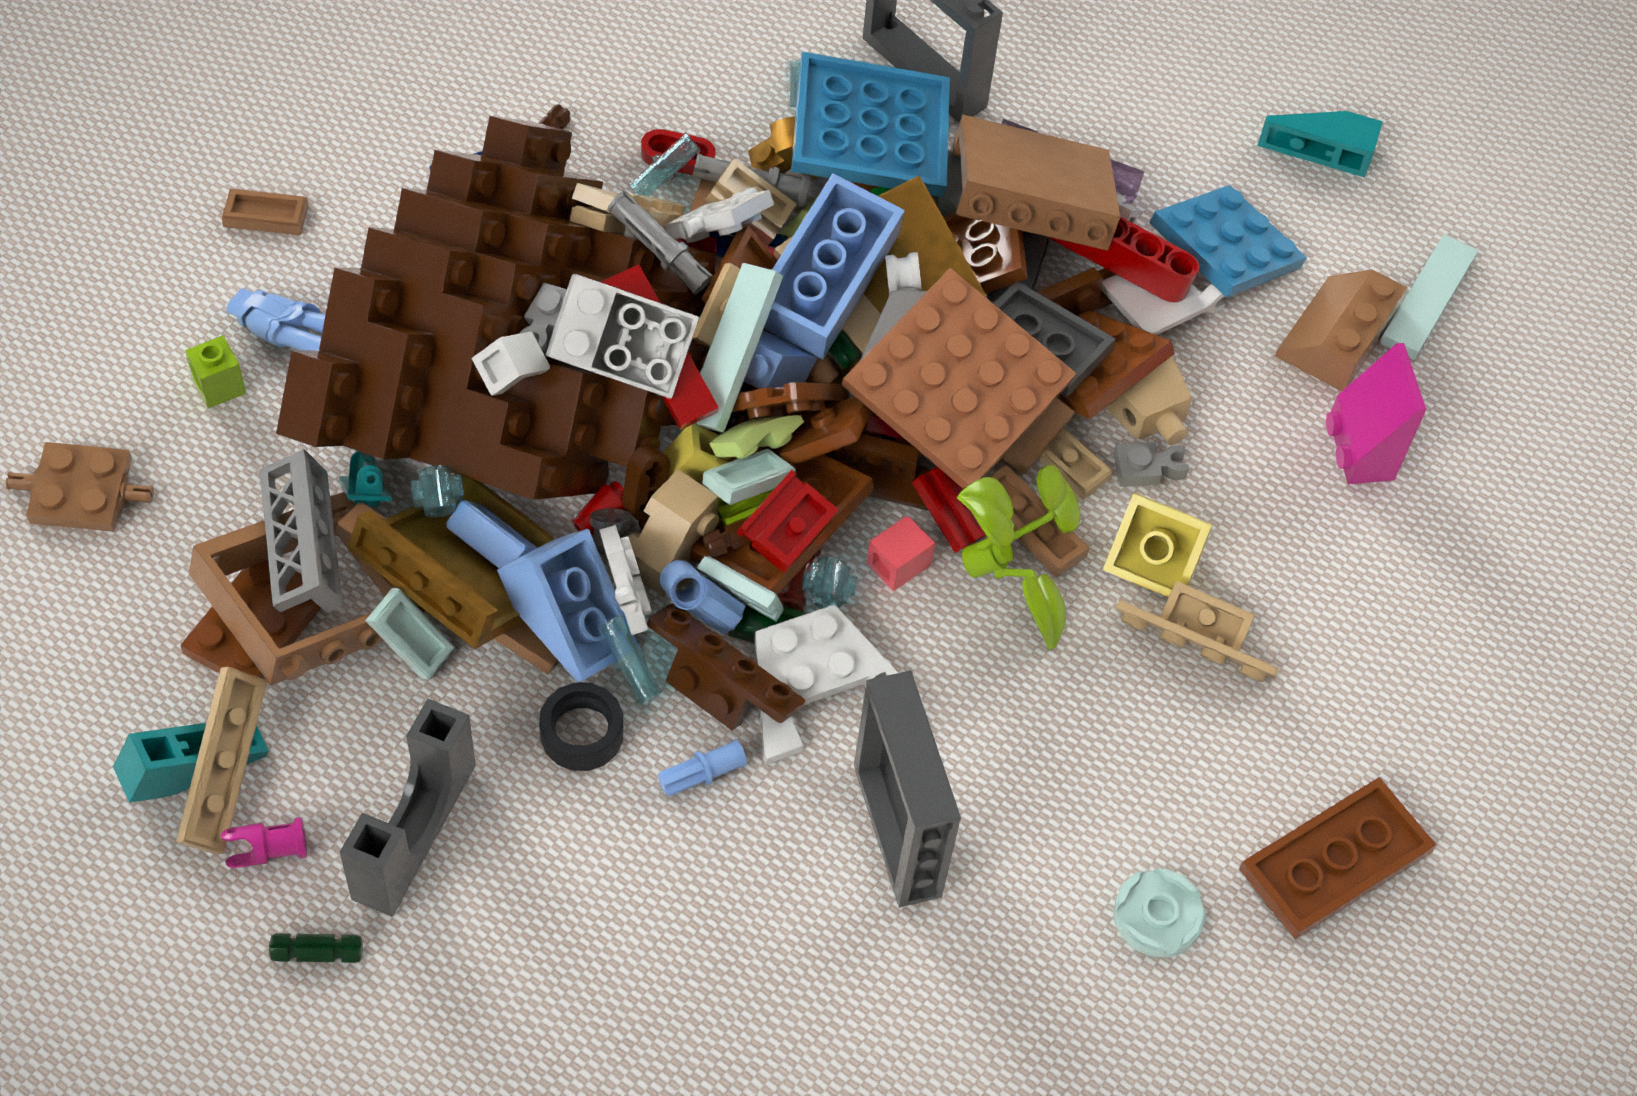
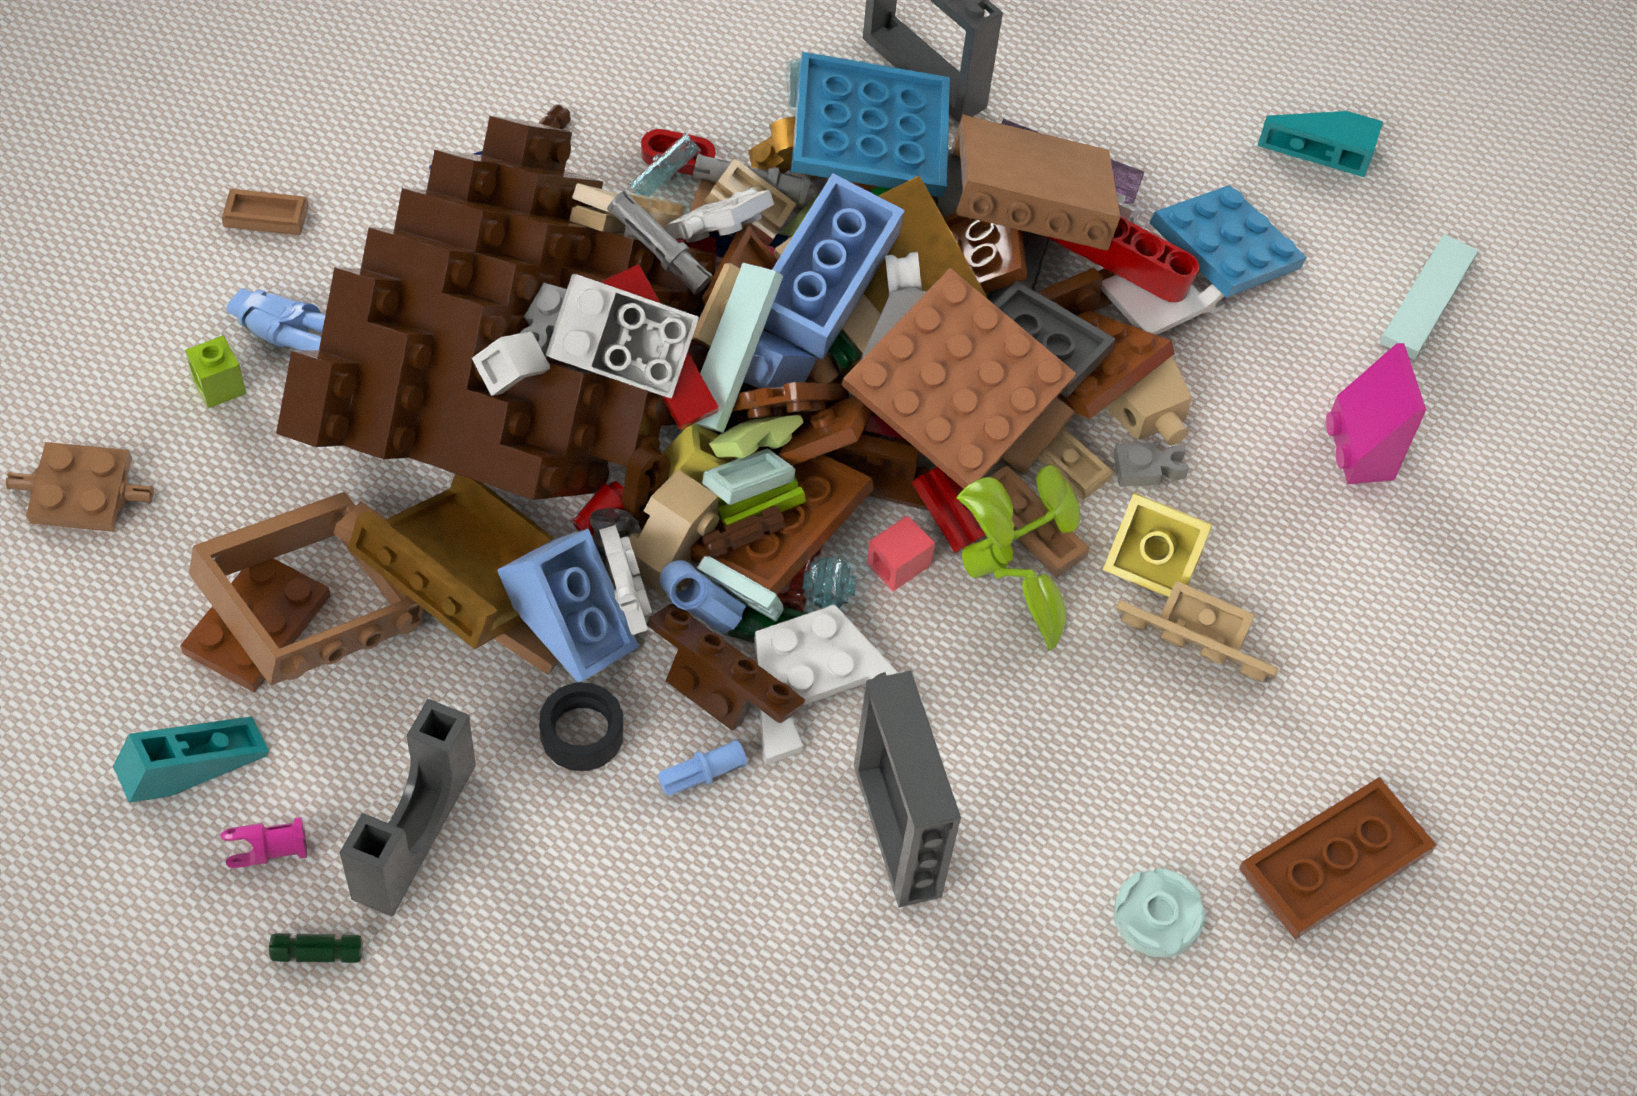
tan tile [176,666,267,855] -> none
light grey fence [260,449,343,613] -> none
teal hinge [339,451,391,507] -> none
light aqua tile [365,588,455,680] -> none
clear light blue gear [411,465,464,517] -> none
light blue slope [446,500,538,568] -> none
clear light blue pin [597,614,663,705] -> none
red plate [736,470,839,573] -> none
medium nougat slope [1275,269,1407,391] -> none

